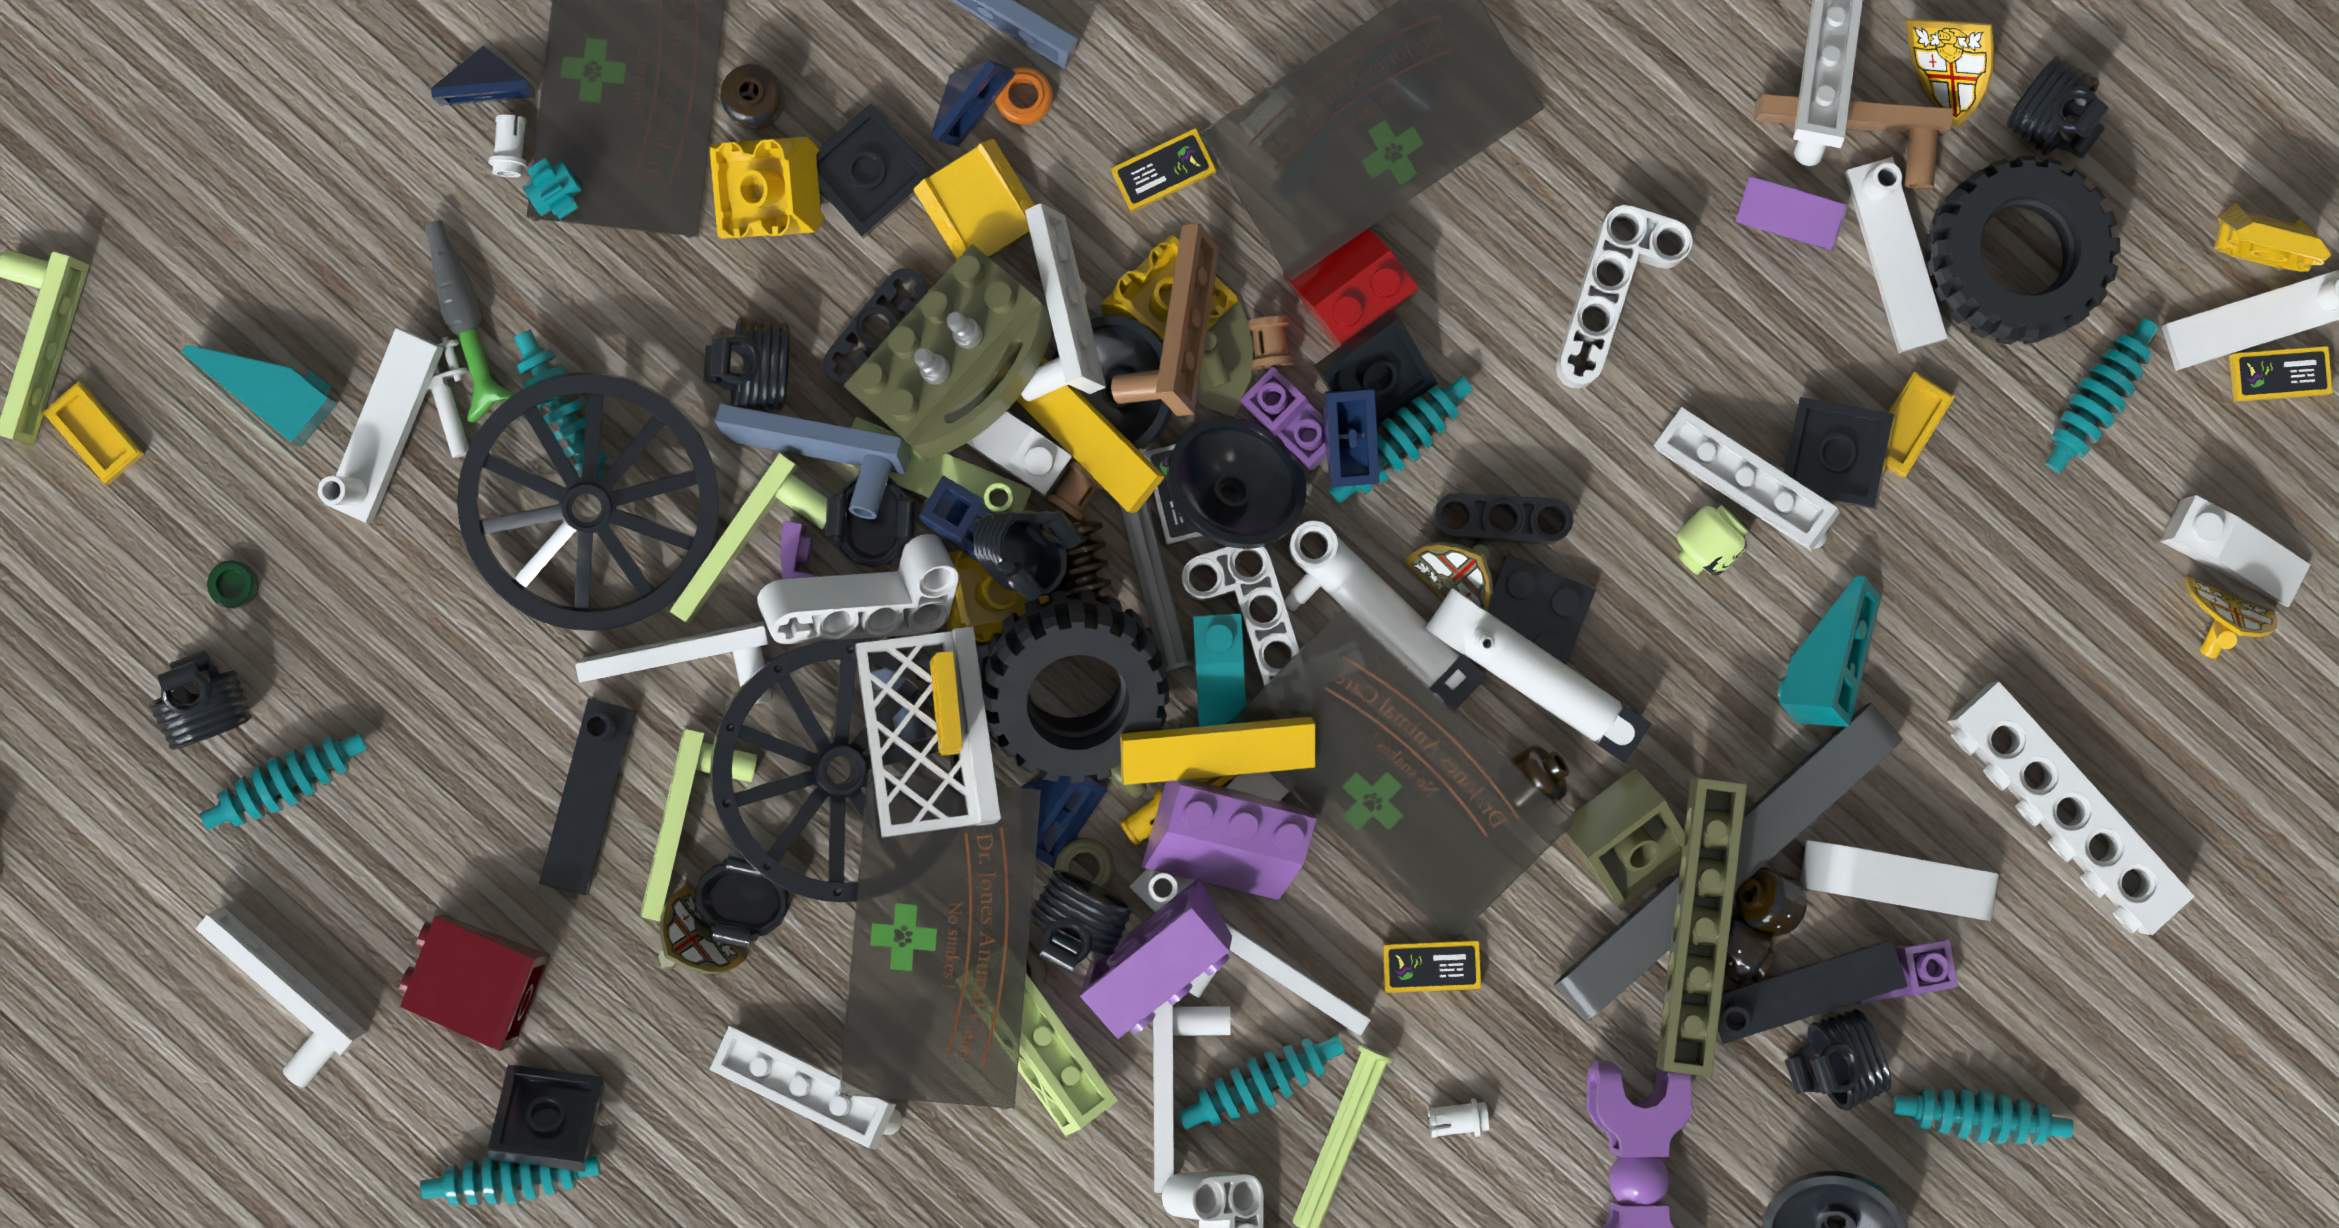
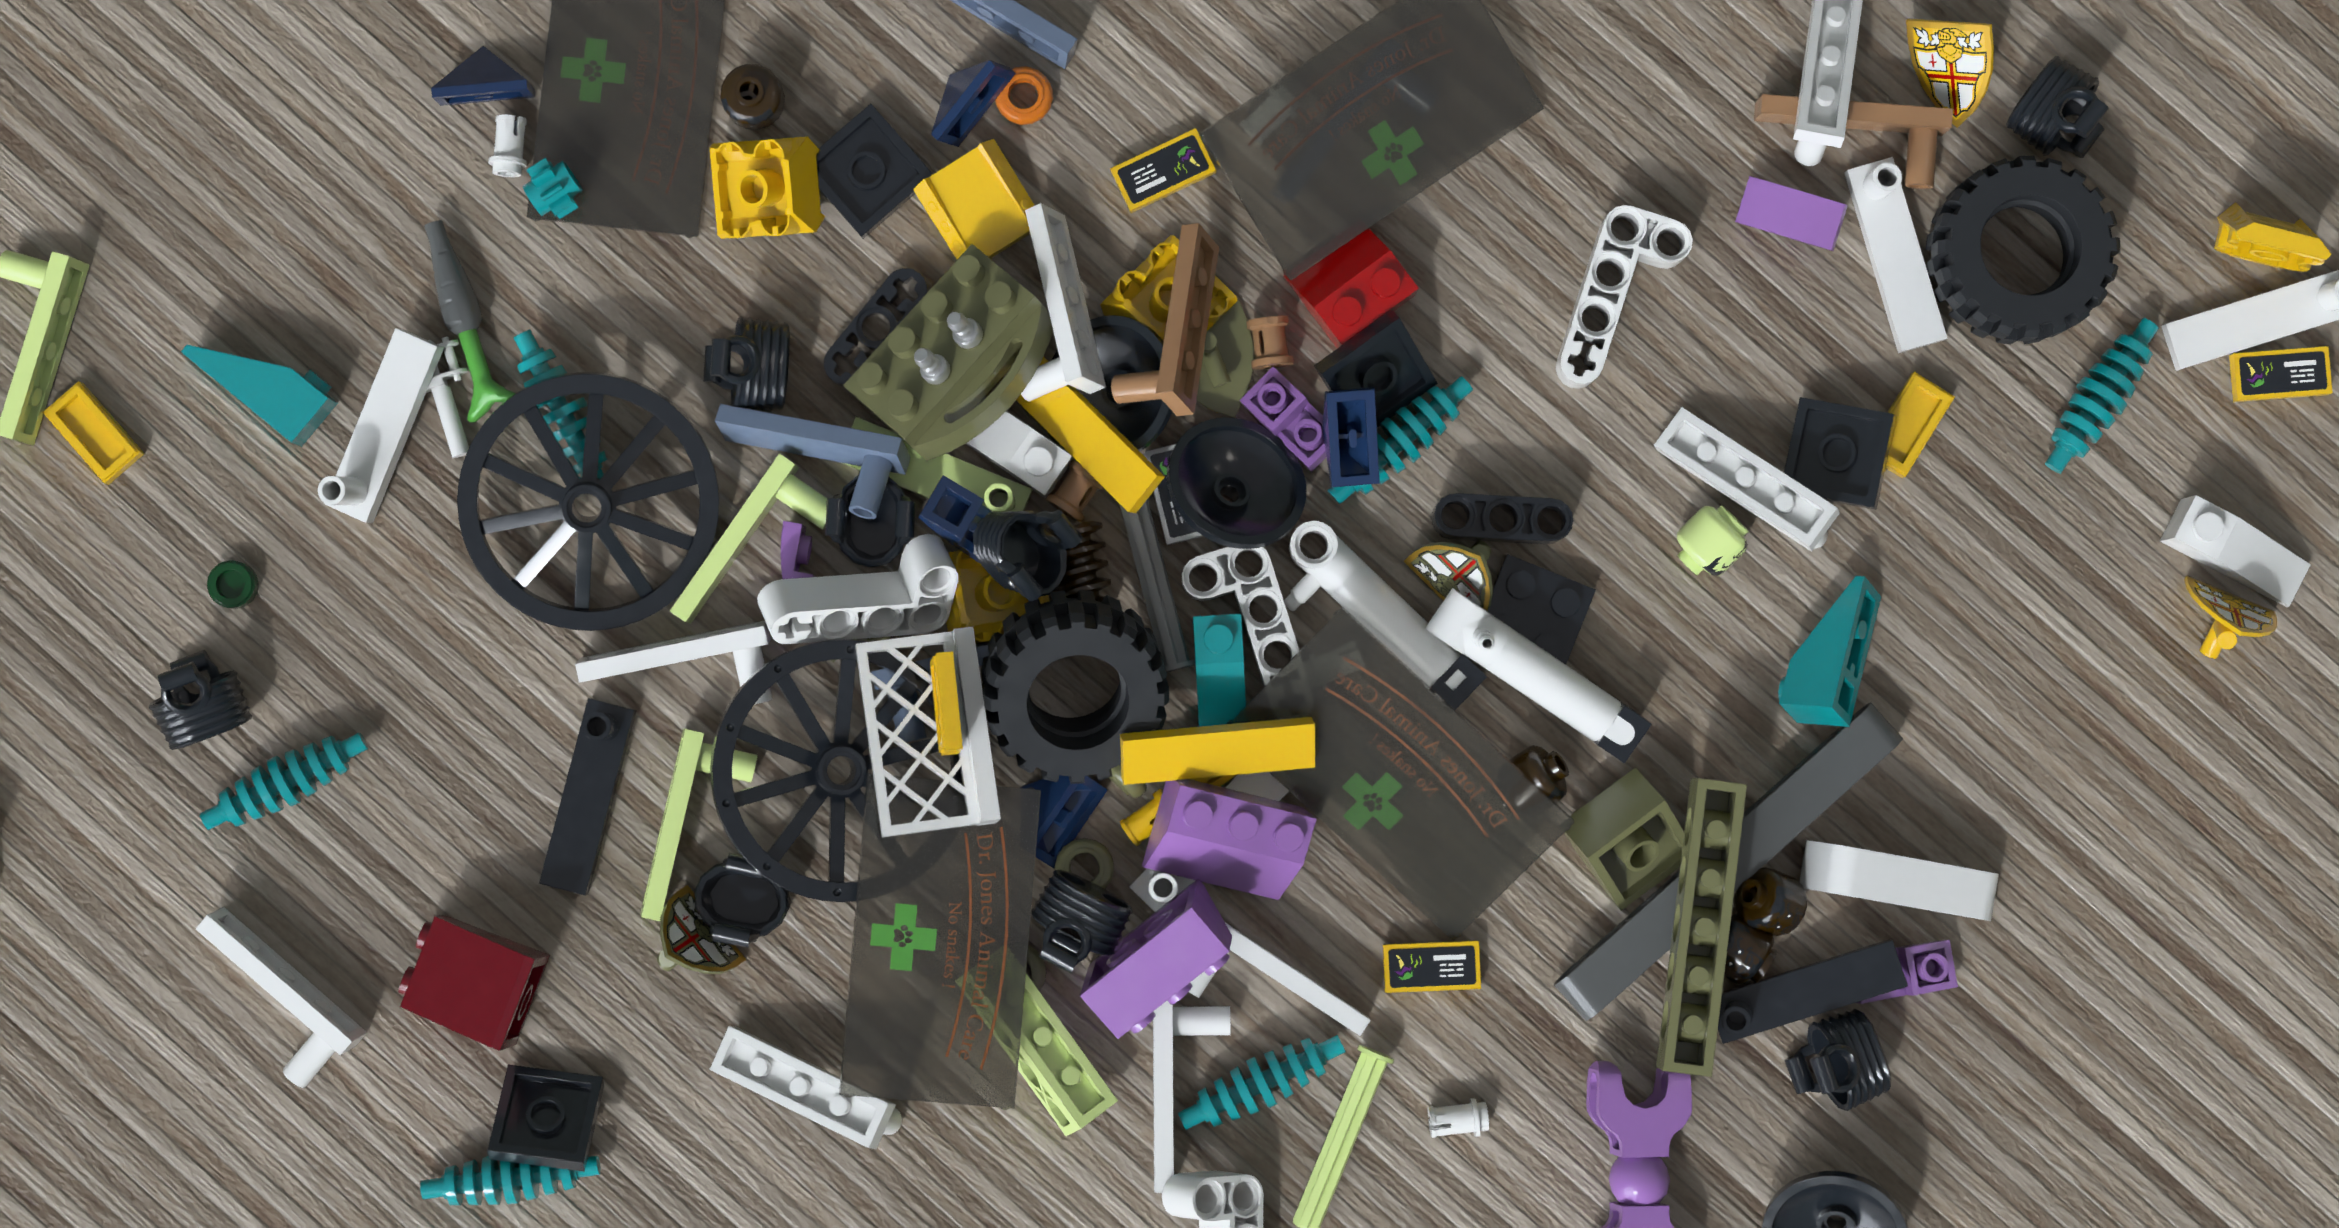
teal piece [1892,1089,2073,1144] -> none
white brick [1947,681,2195,935] -> none

